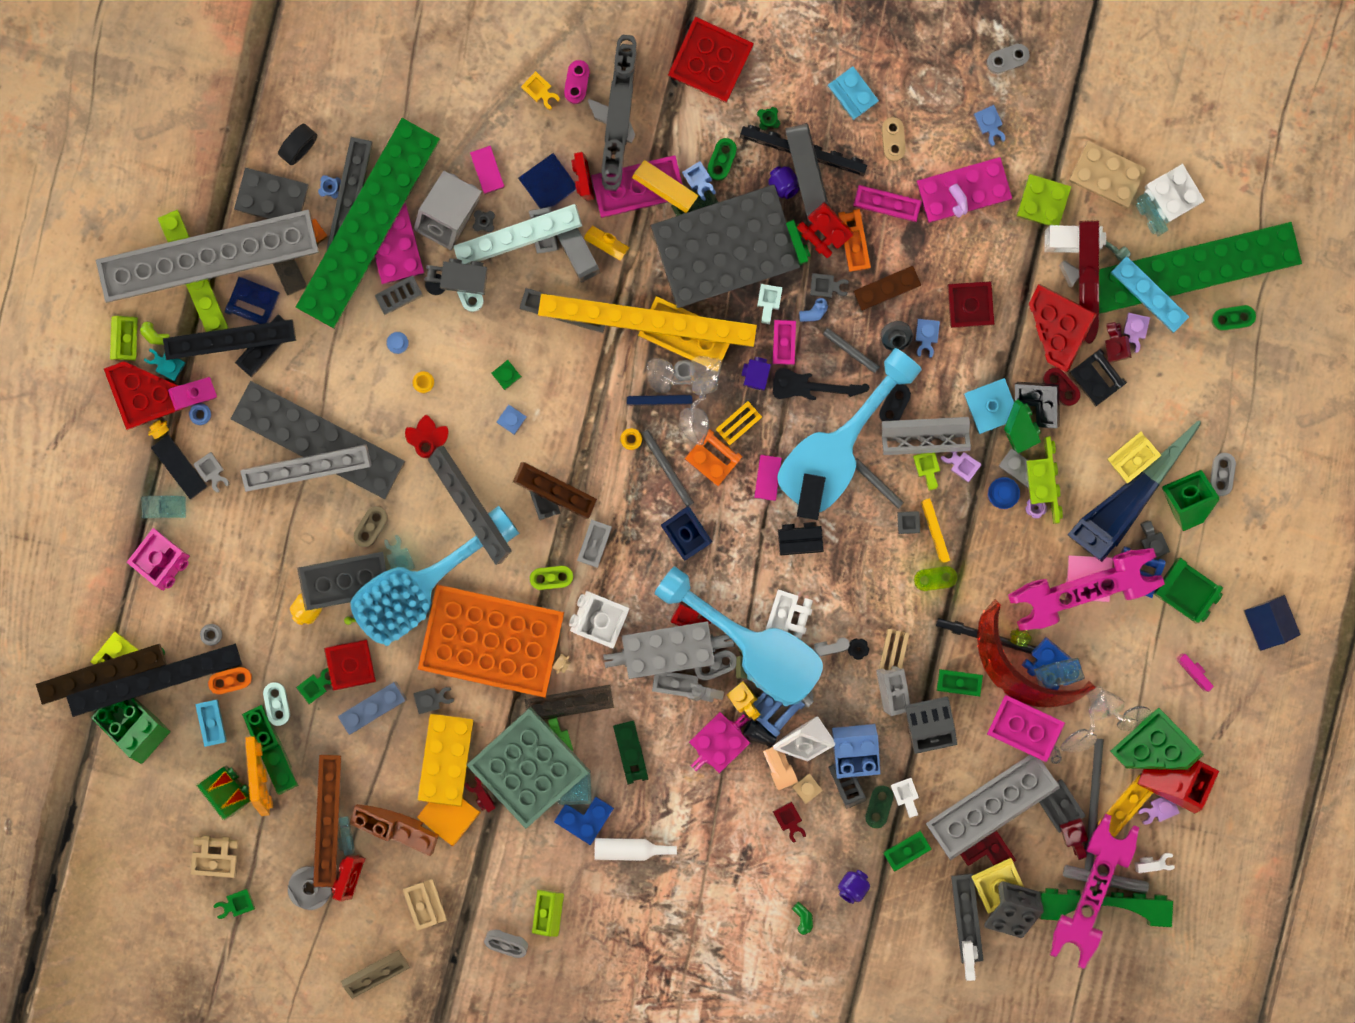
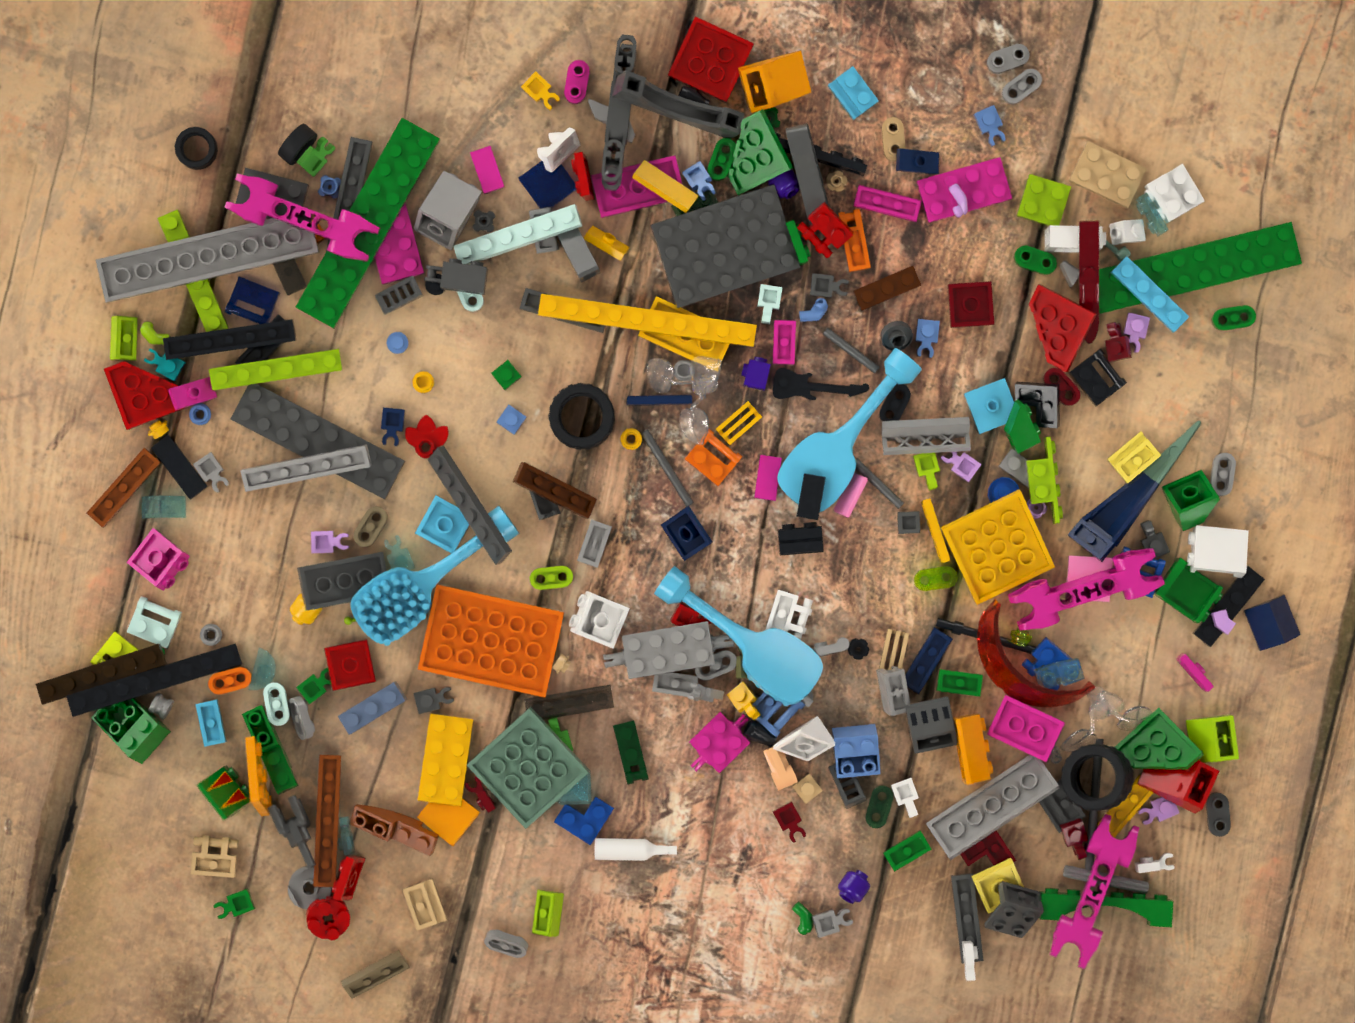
none -> dark orange plate [86,448,162,528]
none -> light aqua plate [127,596,182,648]
none -> light grey wheel [148,693,174,720]
none -> black tyre [174,127,218,170]
none -> lime plate [209,349,342,390]
none -> dark pink piece [225,174,380,262]
none -> clear light blue plate [248,647,276,690]
none -> dark grey plant [268,795,316,868]
none -> light grey plate [288,696,315,740]
none -> bright green plate [297,137,335,177]
none -> red plate [306,896,350,941]
none -> lavender plate [311,531,349,554]
none -> dark blue plate [381,407,405,446]
none -> medium azure plate [415,495,469,553]
none -> white tile [537,127,580,173]
none -> black tyre [548,383,615,450]
none -> dark grey arch [612,70,744,139]
none -> black cone [678,85,710,105]
none -> green plate [728,109,793,195]
none -> light orange slope [738,50,811,113]
none -> light grey plate [812,908,853,938]
none -> tan plate [826,171,847,192]
none -> bright pink slope [834,473,868,518]
none -> dark blue plate [896,149,939,175]
none -> dark blue tile [905,627,953,694]
none -> yellow plate [940,489,1055,605]
none -> light orange slope [953,714,993,785]
none -> light grey plate [1002,69,1042,105]
none -> green plate [1014,246,1057,275]
none -> black tyre [1061,744,1134,811]
none -> white bracket [1109,219,1146,245]
none -> lime slope [1186,714,1239,763]
none -> white panel [1187,525,1248,578]
none -> black plate [1192,566,1265,647]
none -> dark grey plate [1206,792,1231,837]
none -> lavender piece [1211,609,1236,635]

